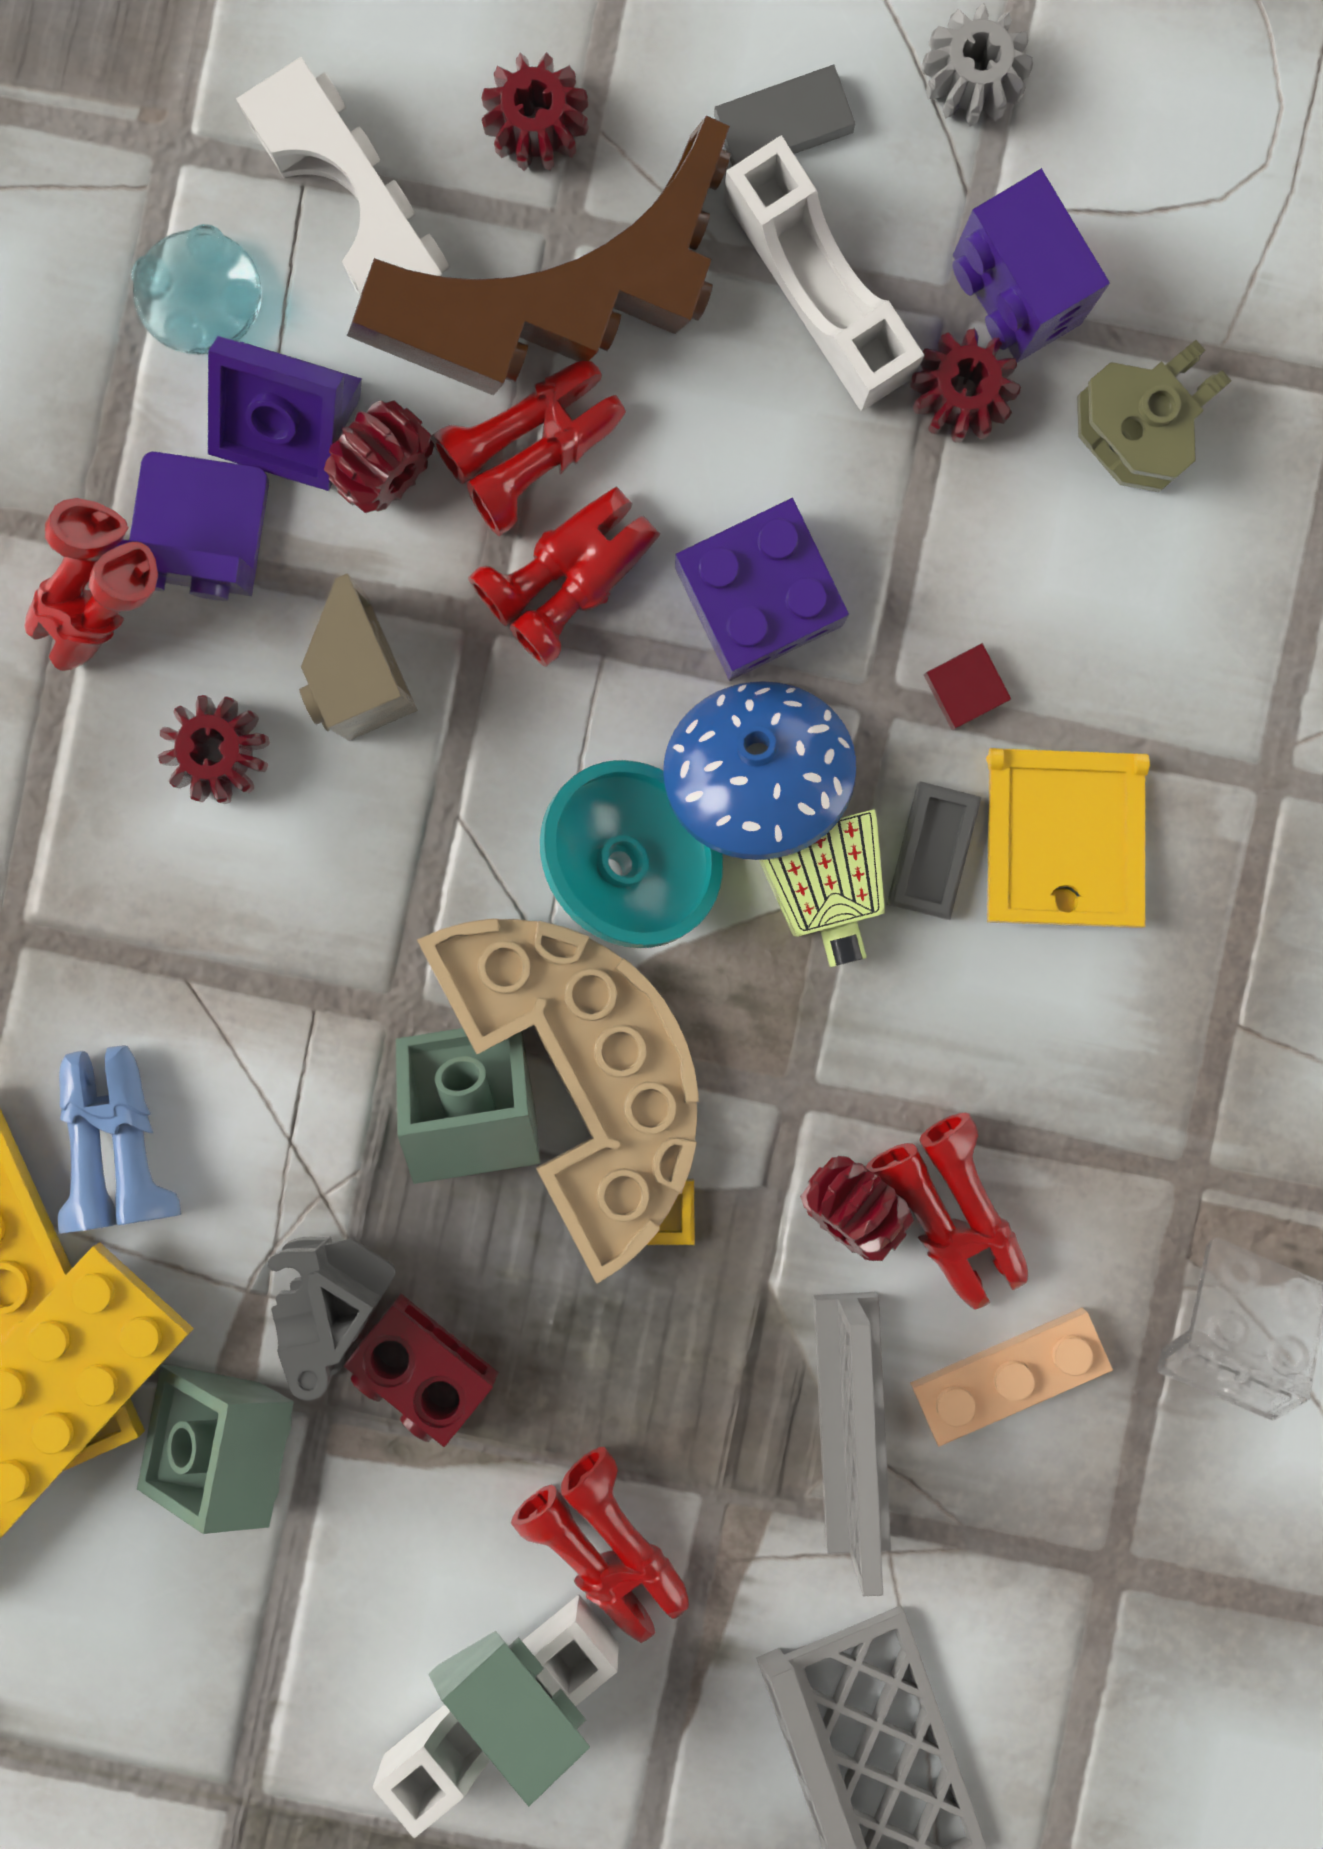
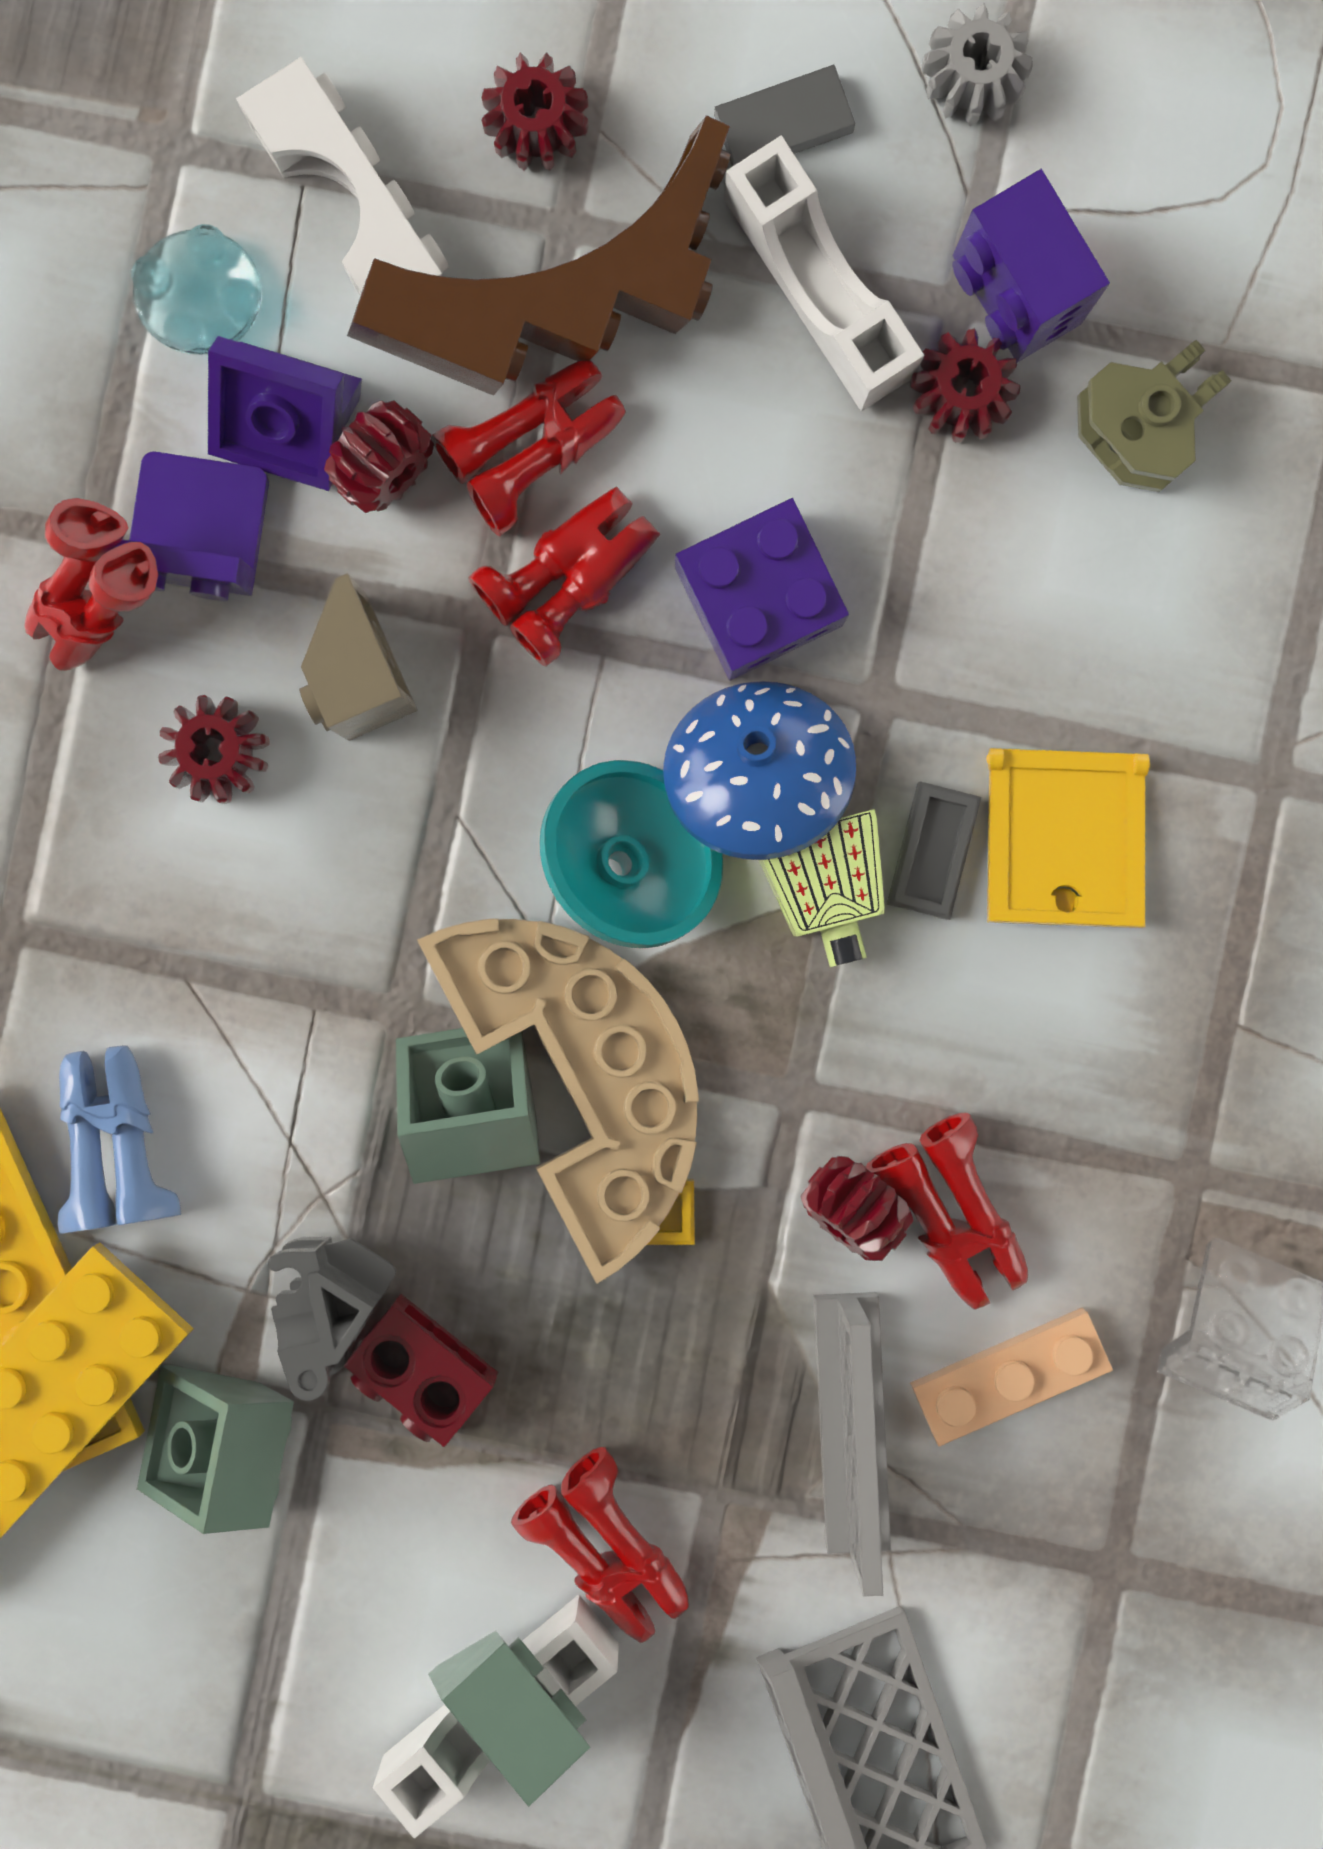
dark red tile [923,643,1011,730] -> none

